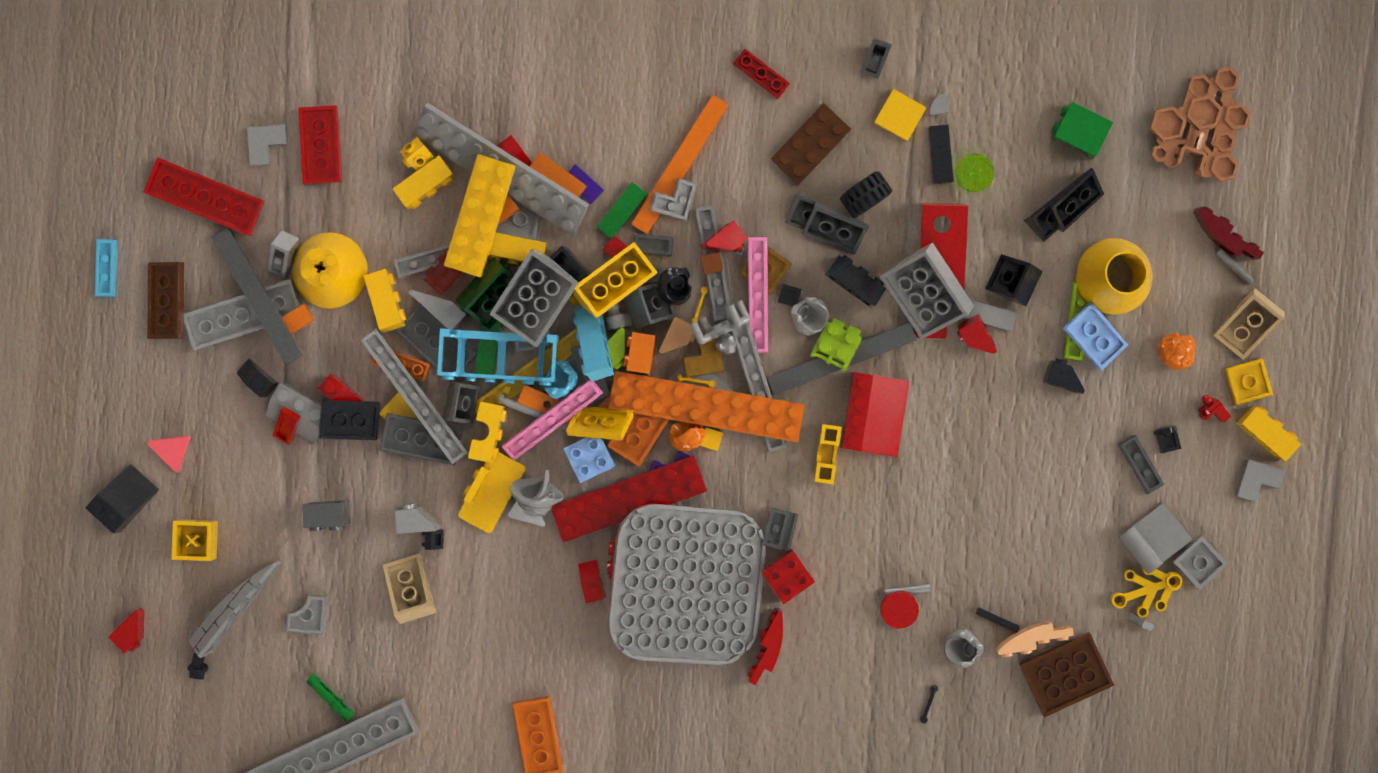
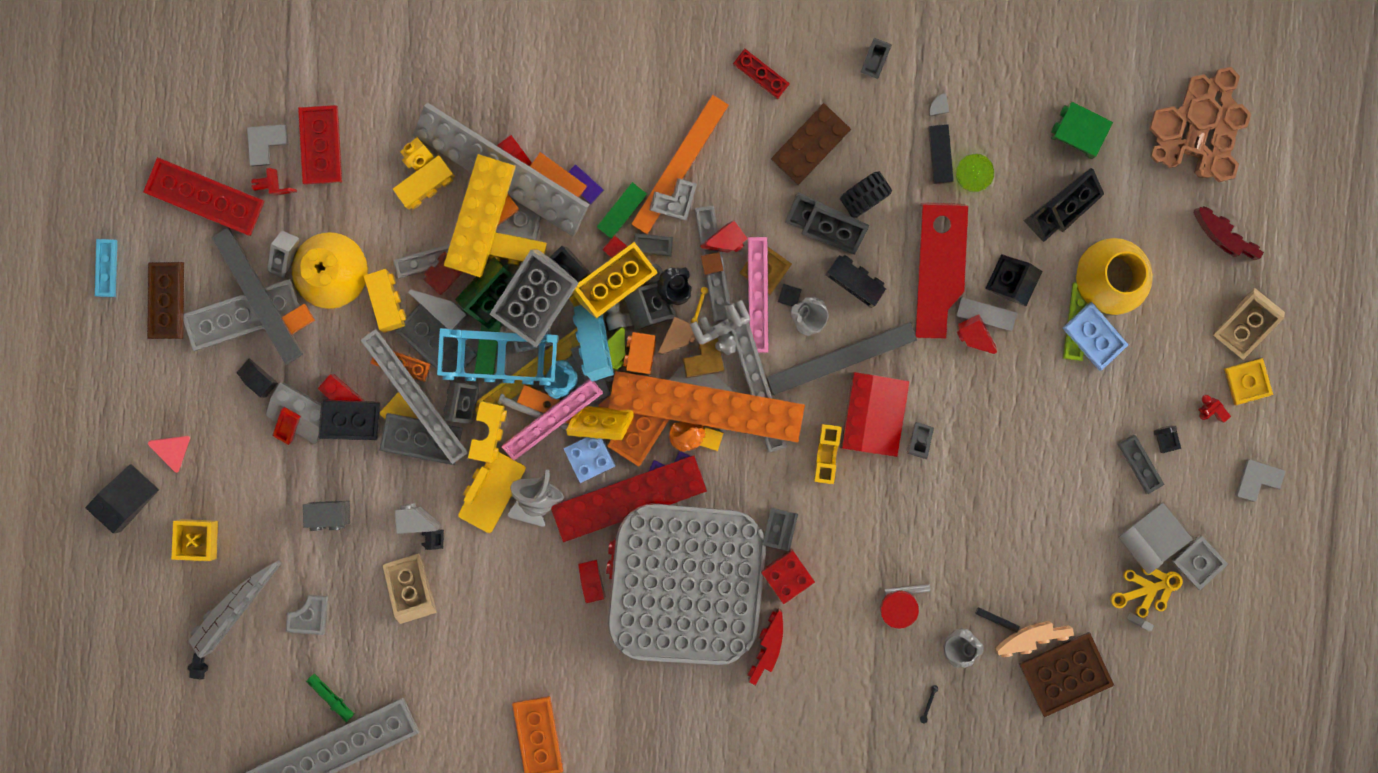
red slope [108,608,144,653] -> none
yellow hinge [677,374,716,388] -> none
lime plate [810,318,862,372] -> none
yellow tile [874,89,927,141] -> none
light grey slope [879,243,974,339] -> none
black slope [1043,358,1085,394] -> none
orange hair [1158,333,1196,370] -> none
light grey piece [1216,248,1254,285] -> none
yellow brick [1236,406,1301,462] -> none
none -> red bracket [251,168,297,195]
none -> dark grey slope [906,422,934,460]

